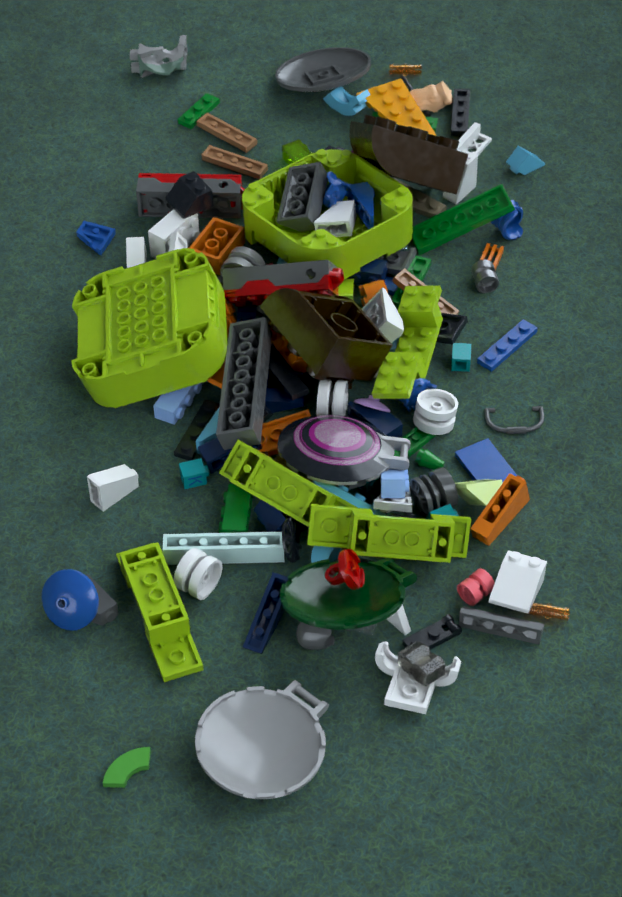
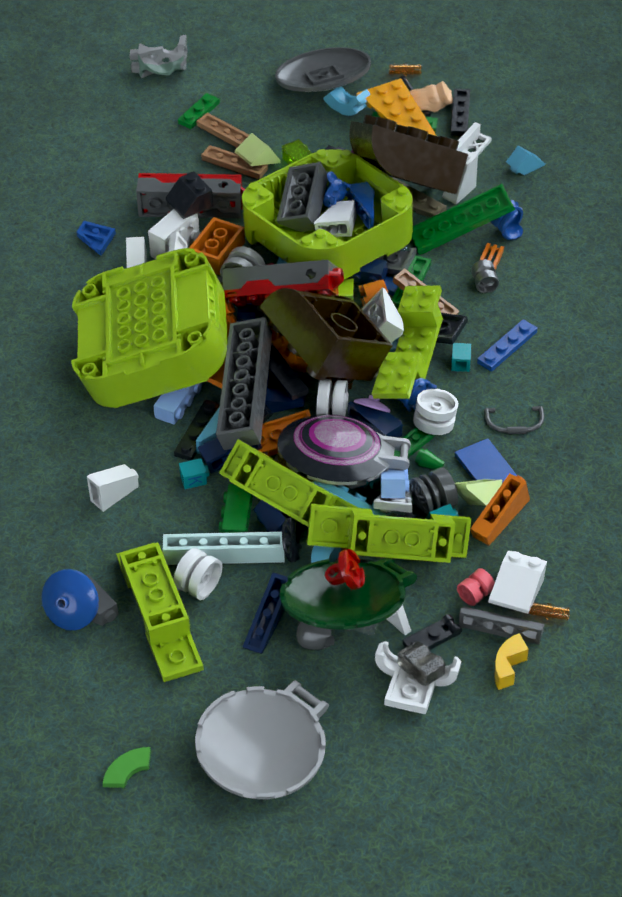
none -> yellowish green slope [235,133,281,166]
none -> yellow brick [495,633,528,690]

